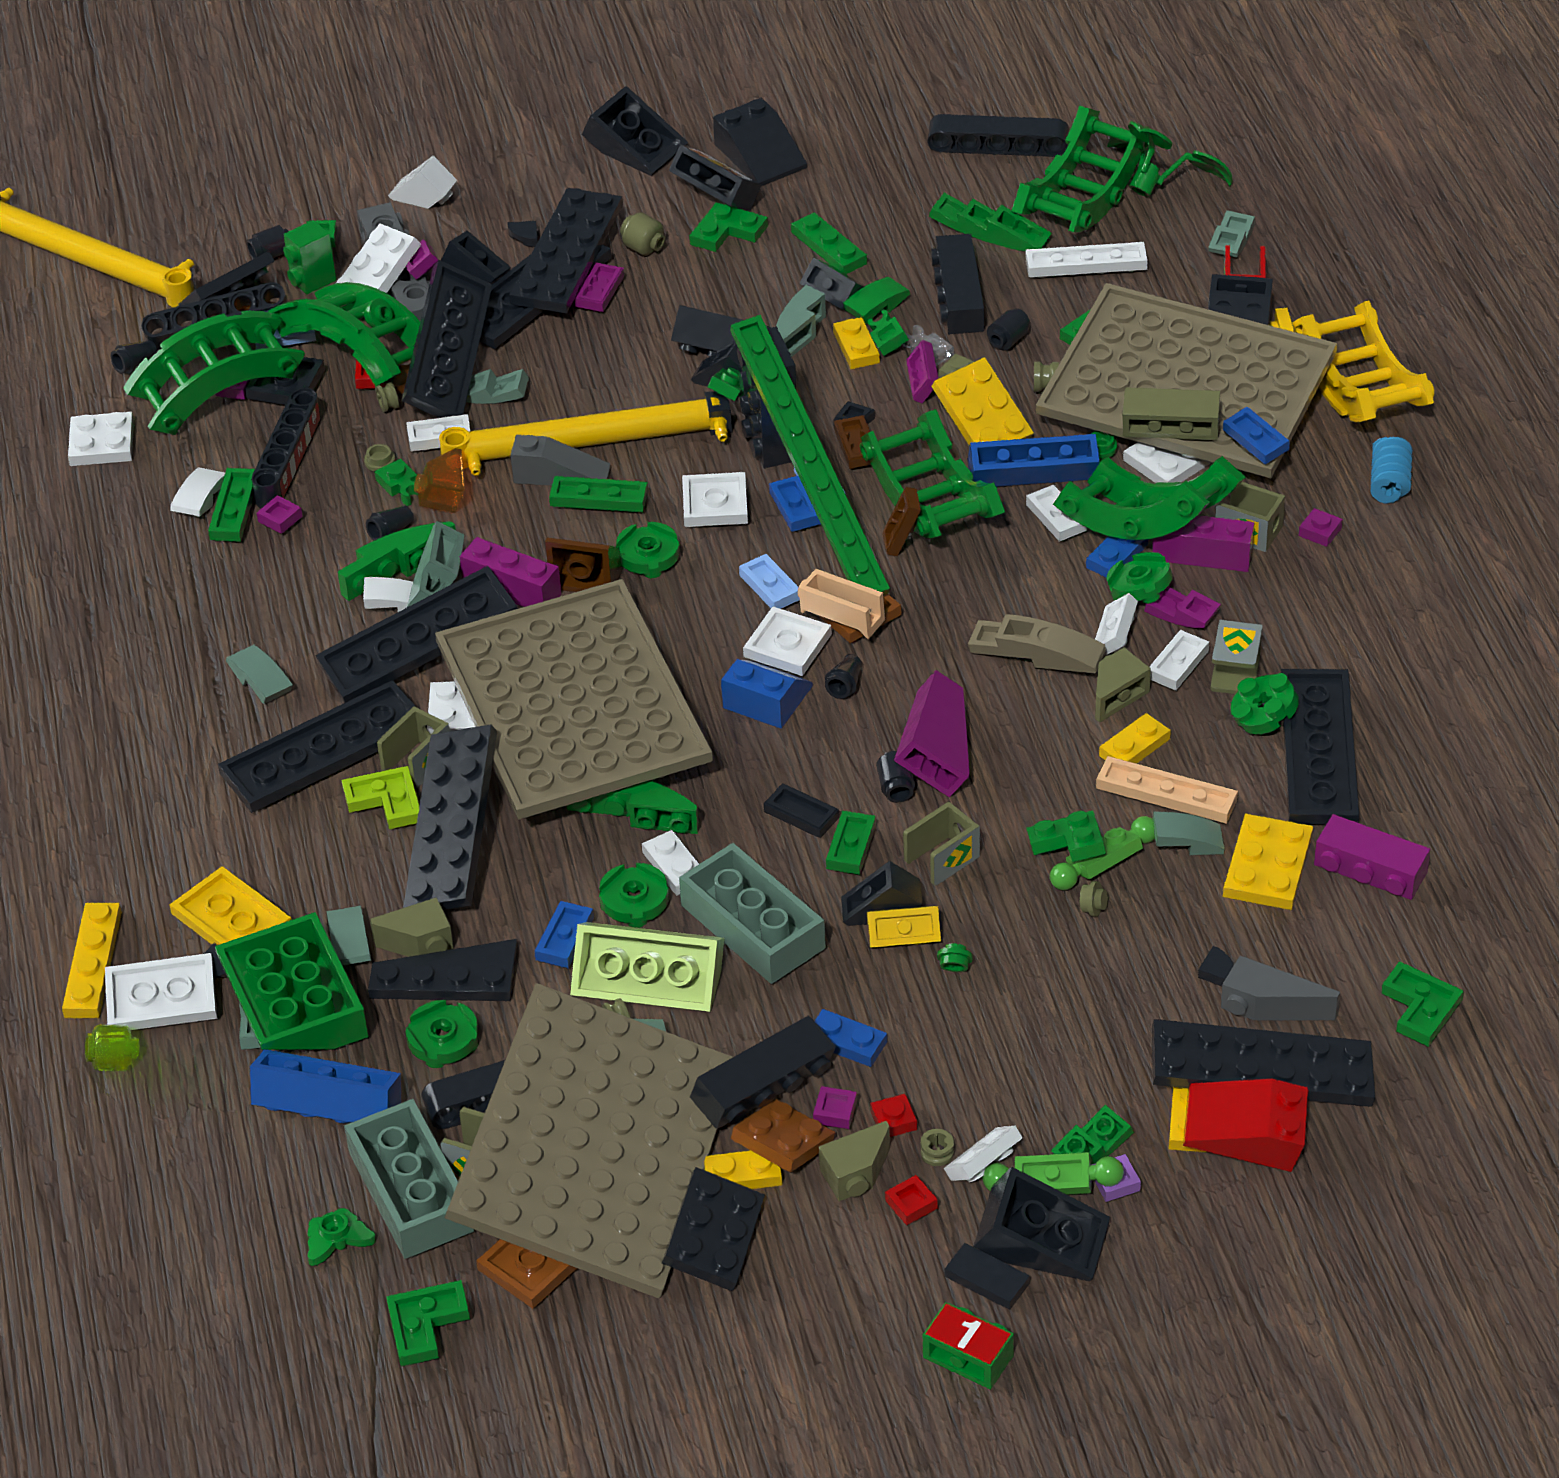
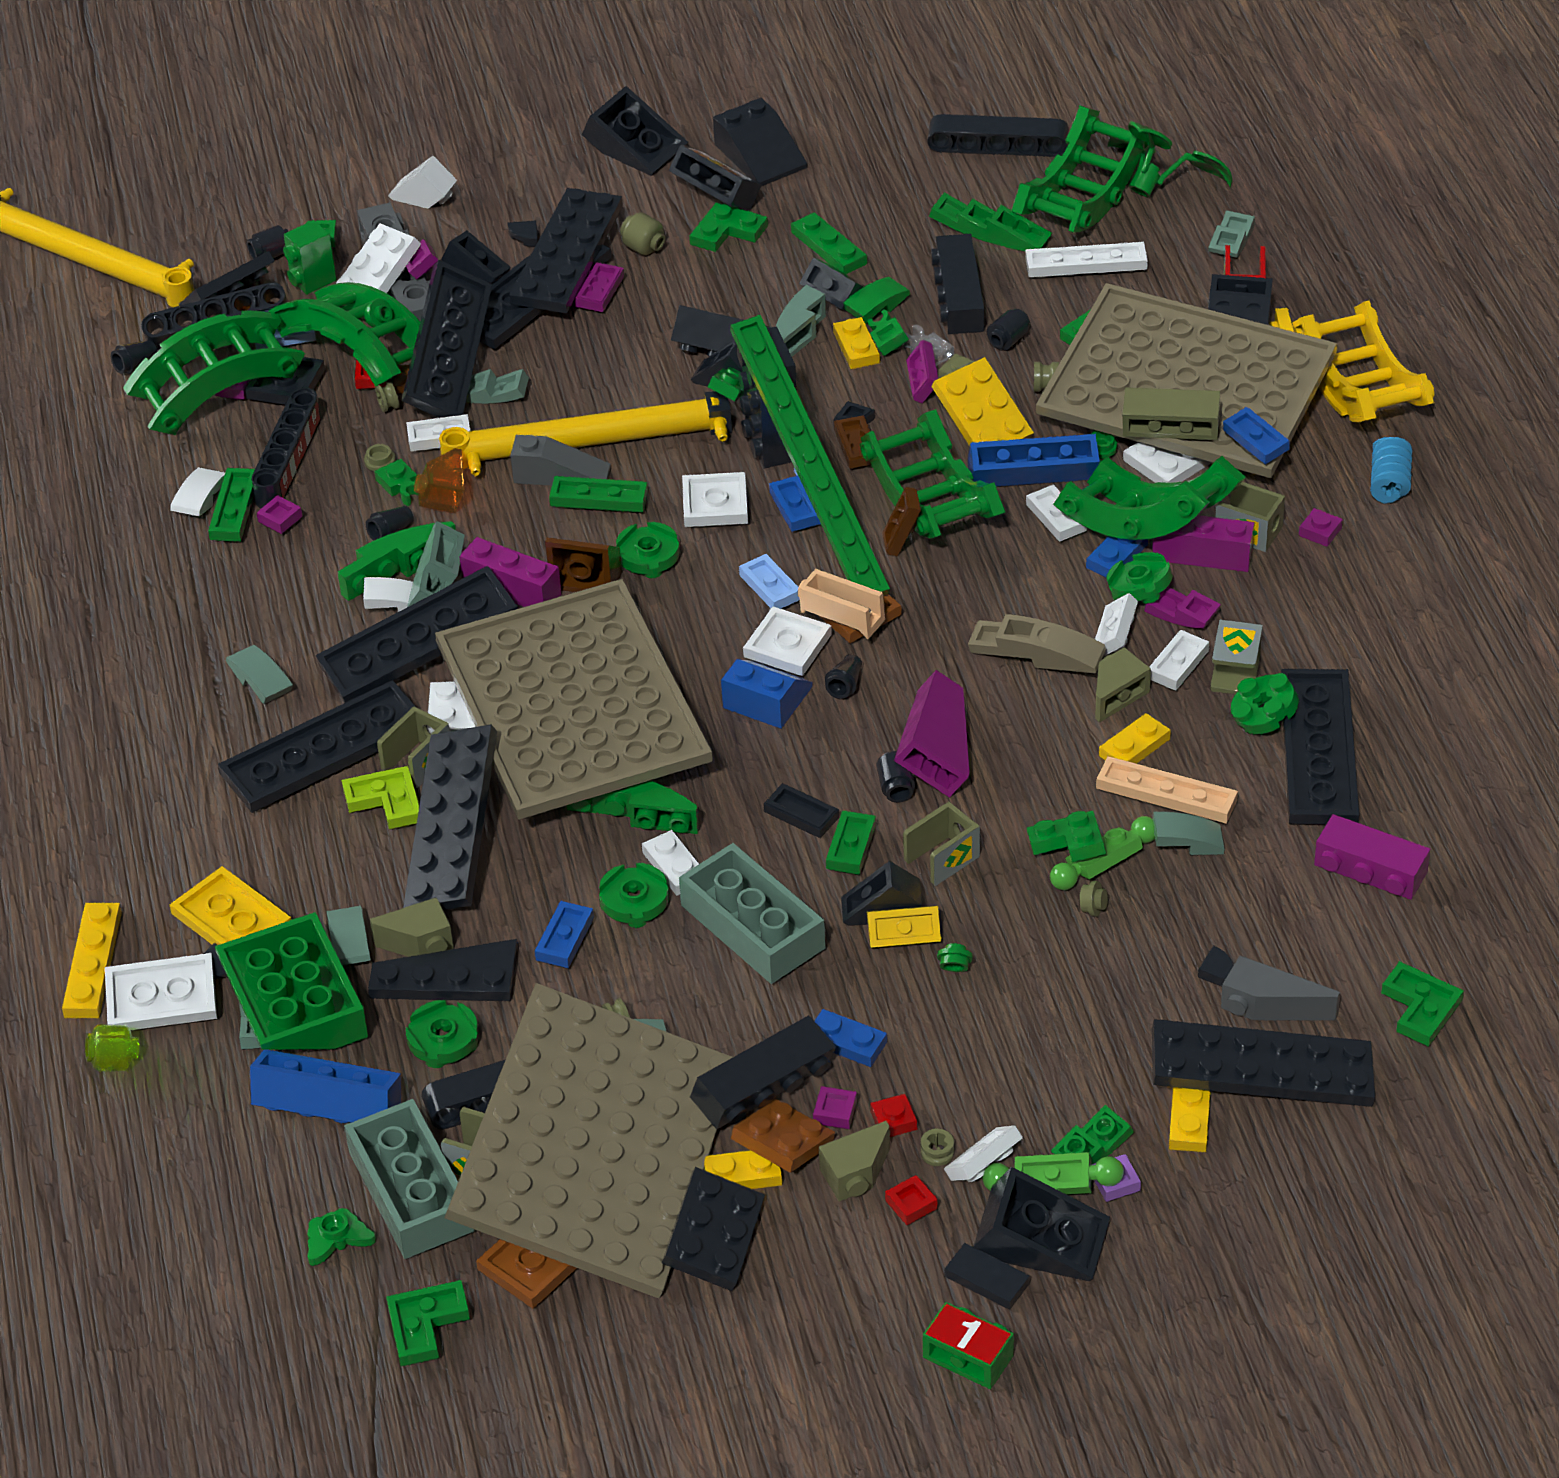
white plate [68,412,134,466] -> none
yellowish green slope [570,922,724,1012] -> none
red slope [1183,1079,1308,1172] -> none
yellow plate [1223,813,1313,910] -> none

